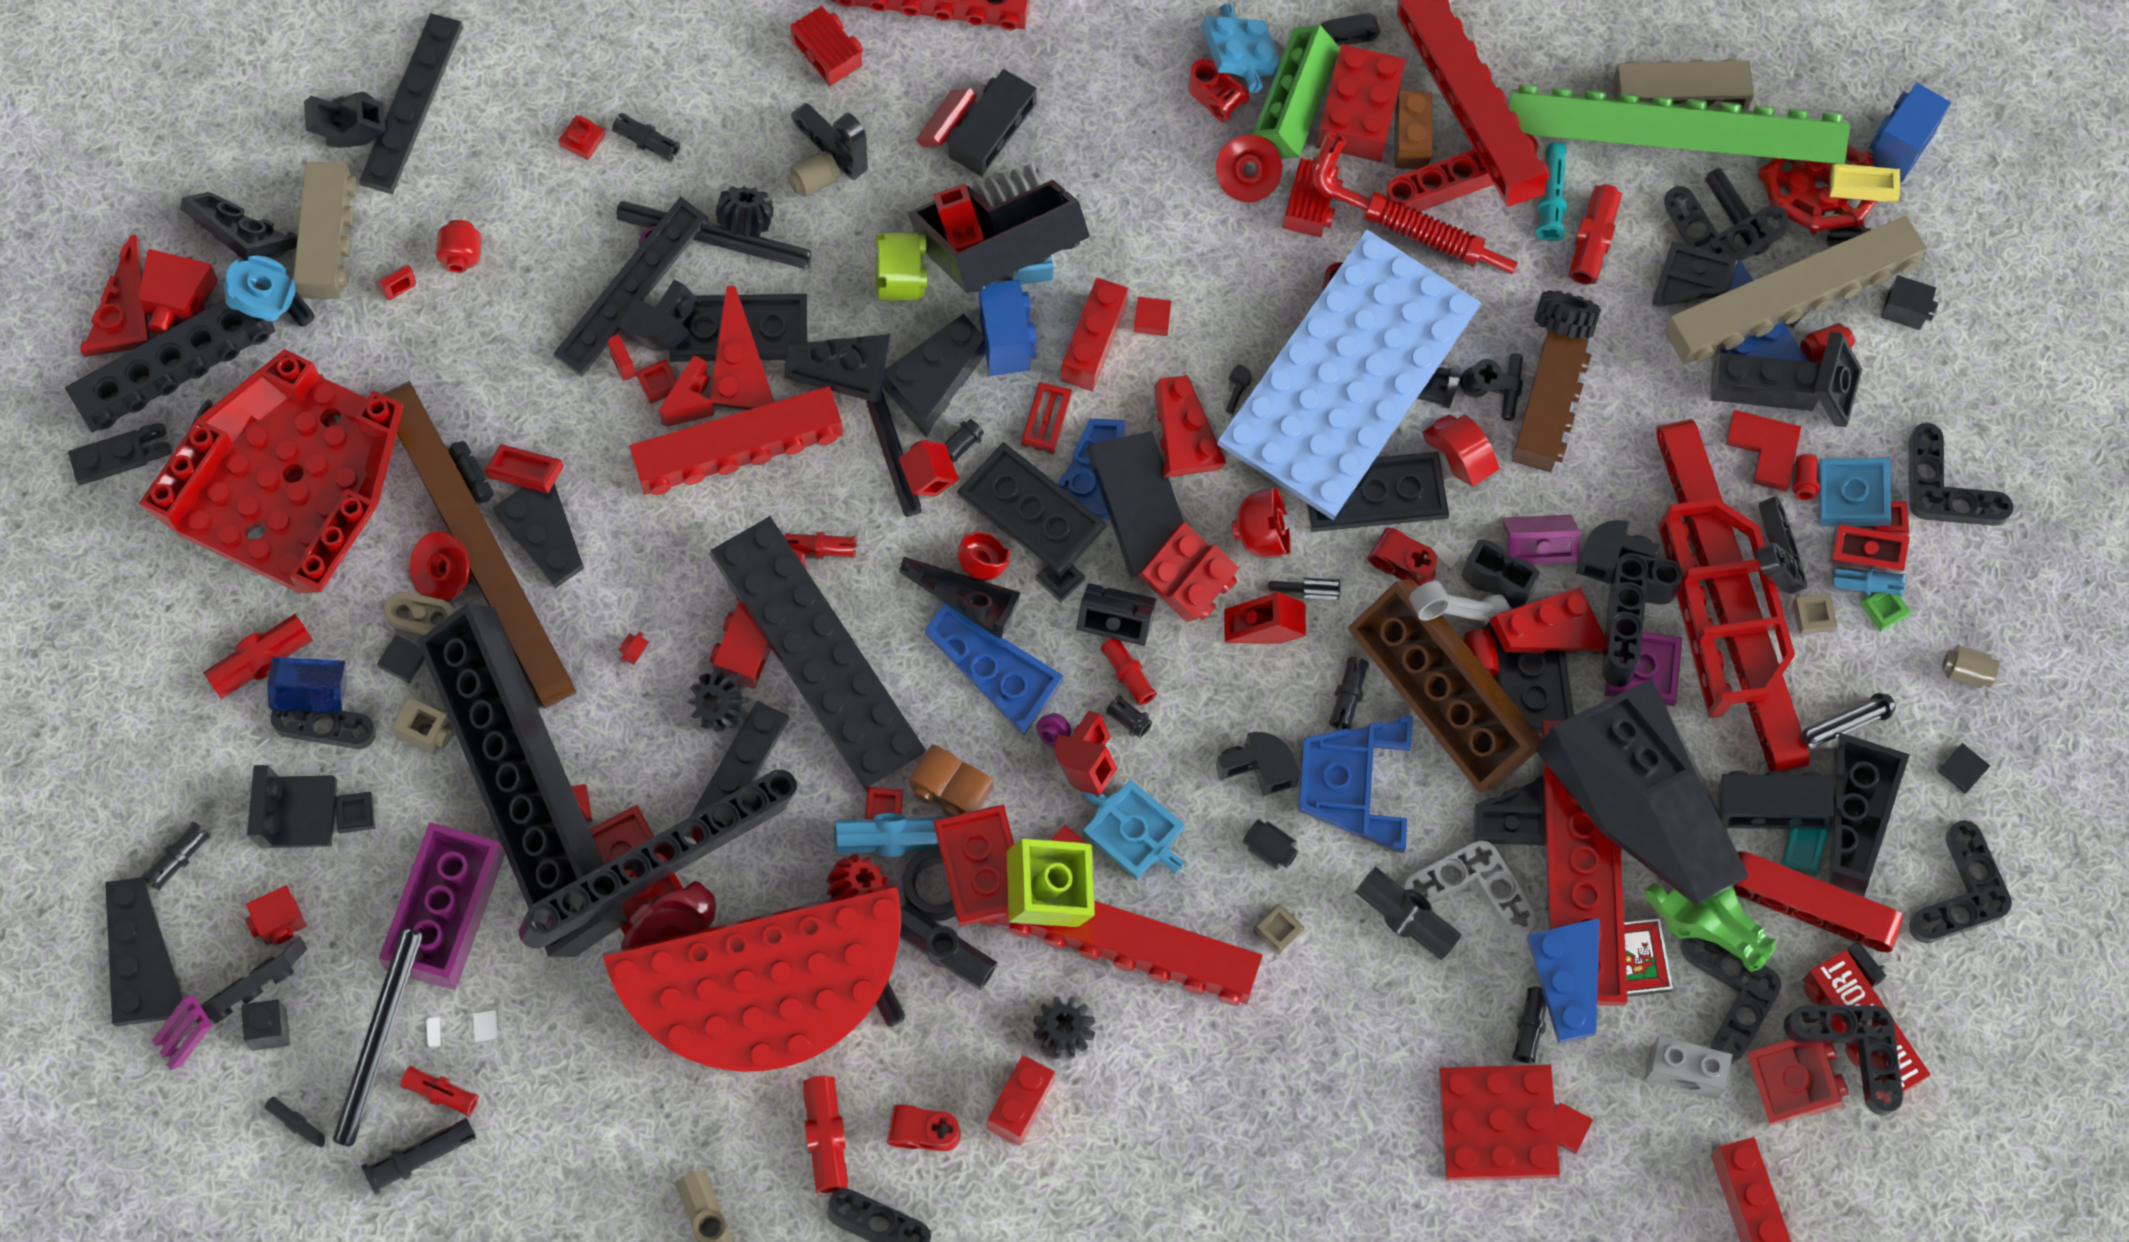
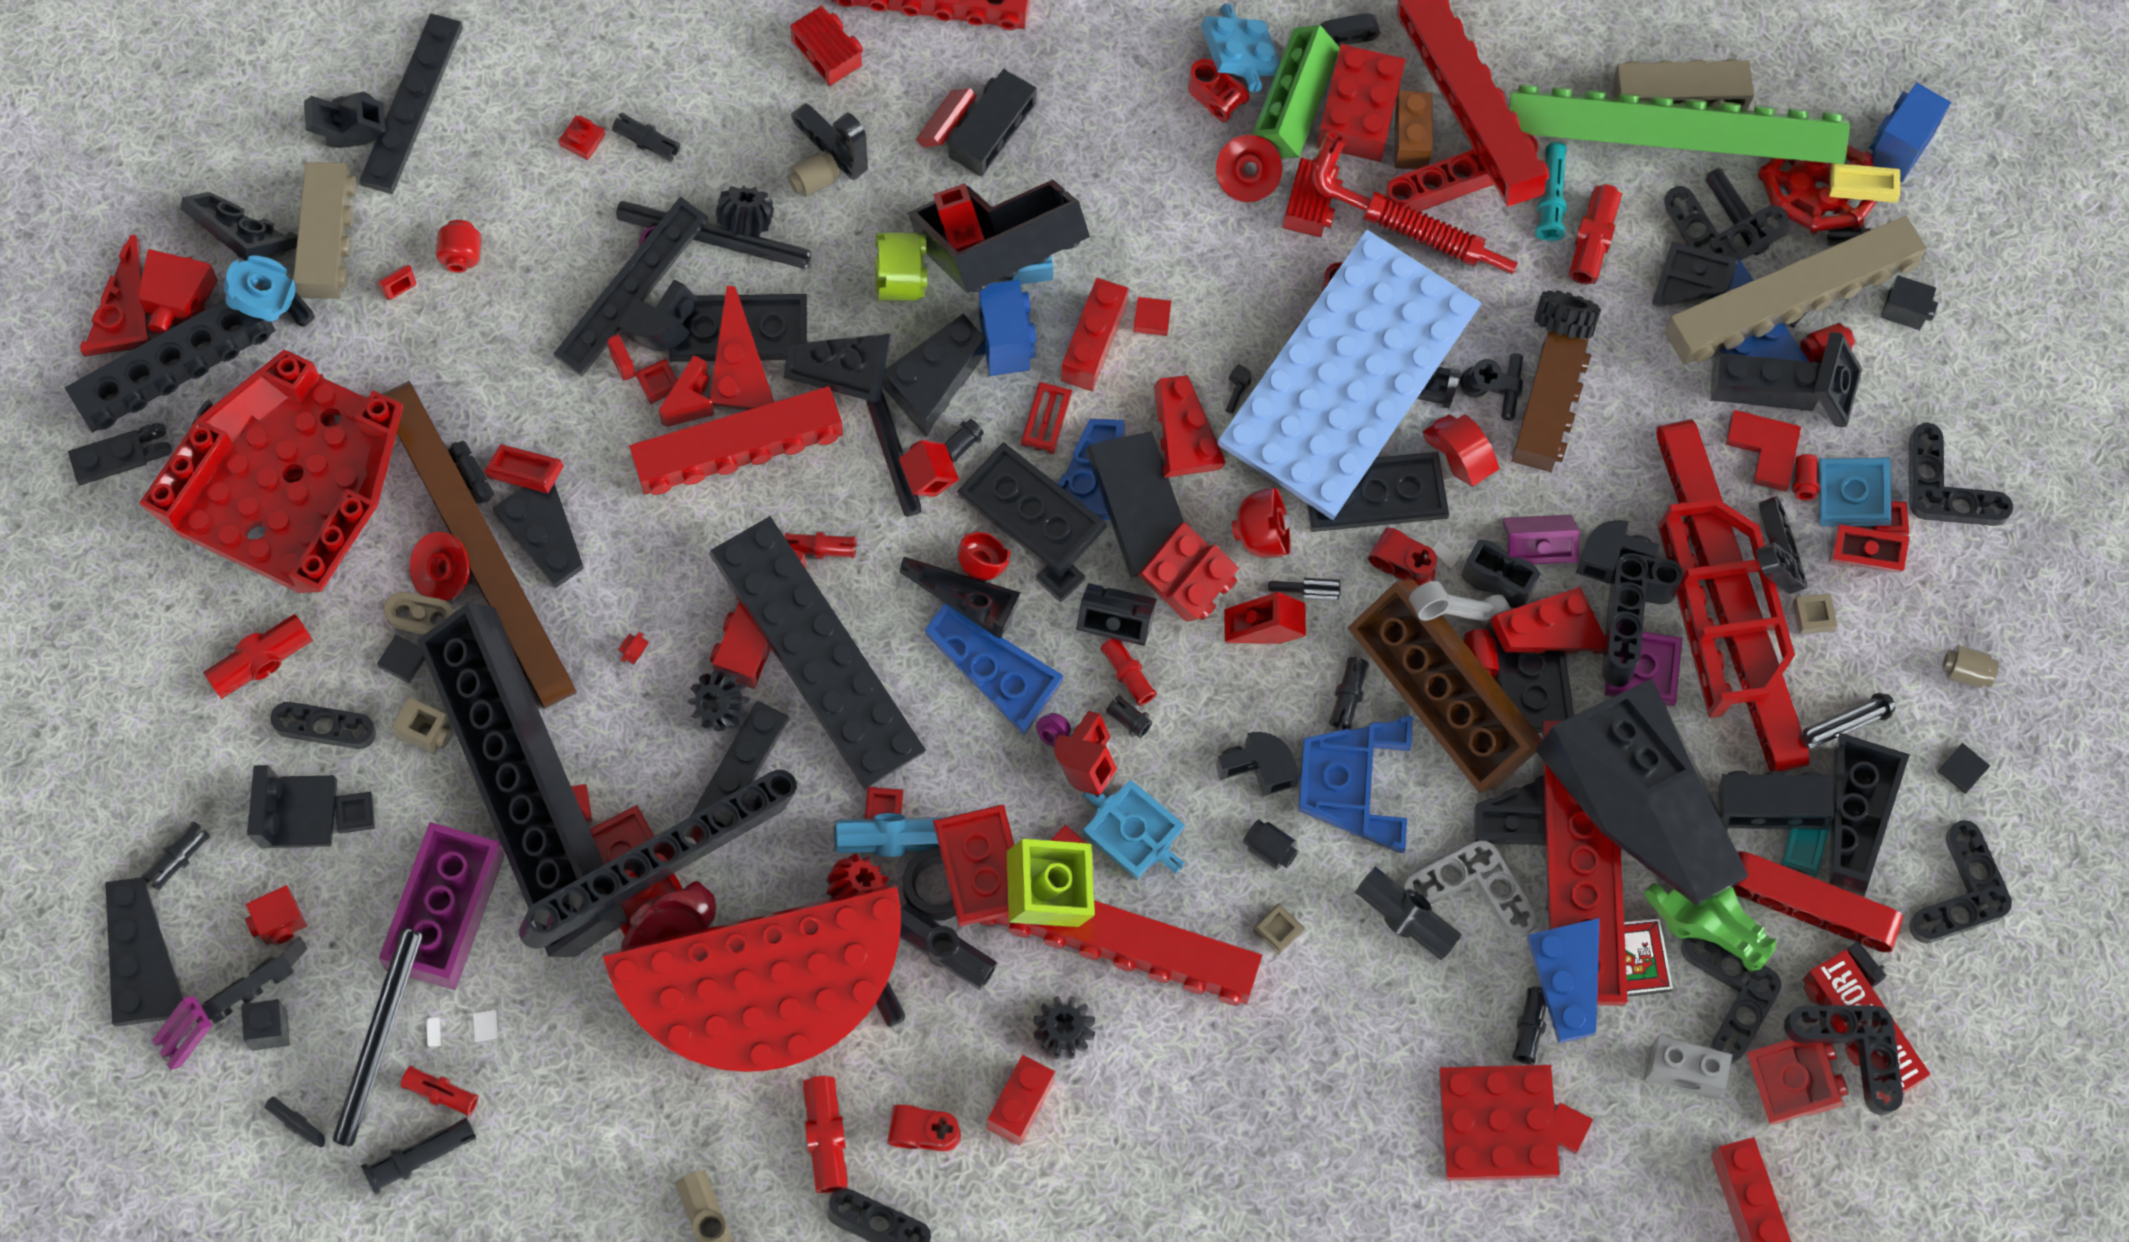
clear blue brick [267,657,347,713] -> none
dark orange brick [909,744,994,817] -> none
light grey piece [972,164,1044,207] -> none
dark azure axle [1833,567,1906,596] -> none
bright green tile [1860,592,1911,632] -> none

